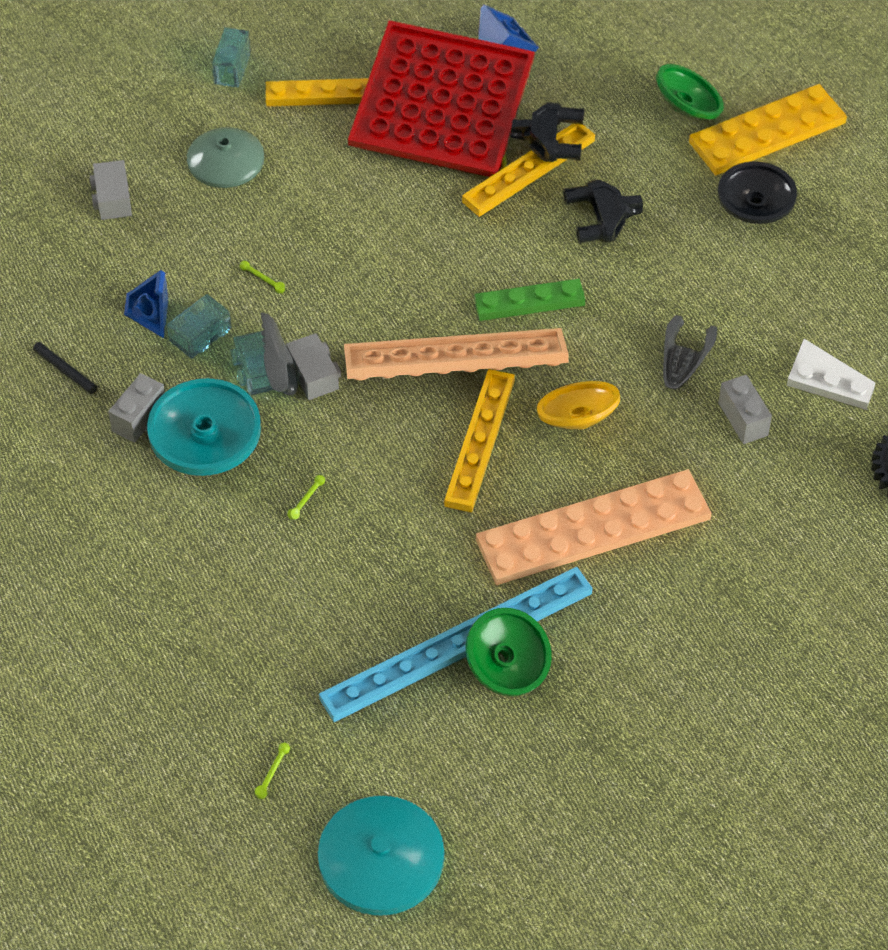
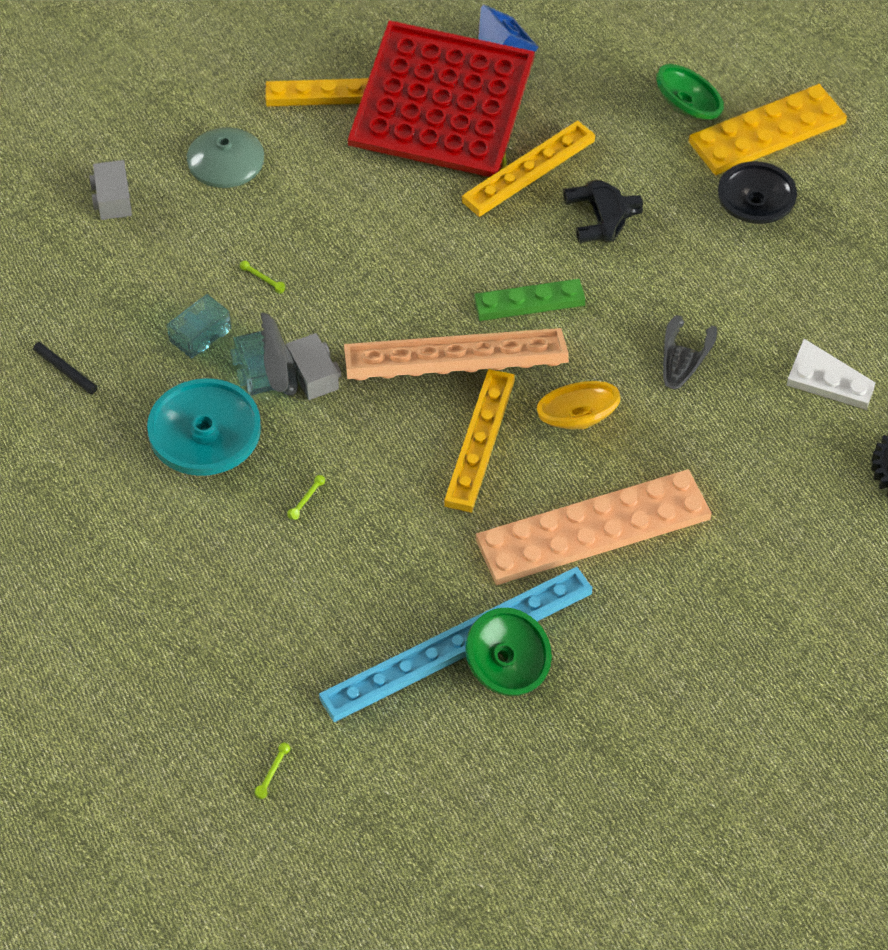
light grey brick [108,373,165,443] -> none
blue slope [124,270,169,339] -> none
clear light blue brick [212,27,251,88] -> none
teal dish [318,796,444,915] -> none
black connector [511,102,584,162] -> none
light grey brick [718,375,772,444] -> none

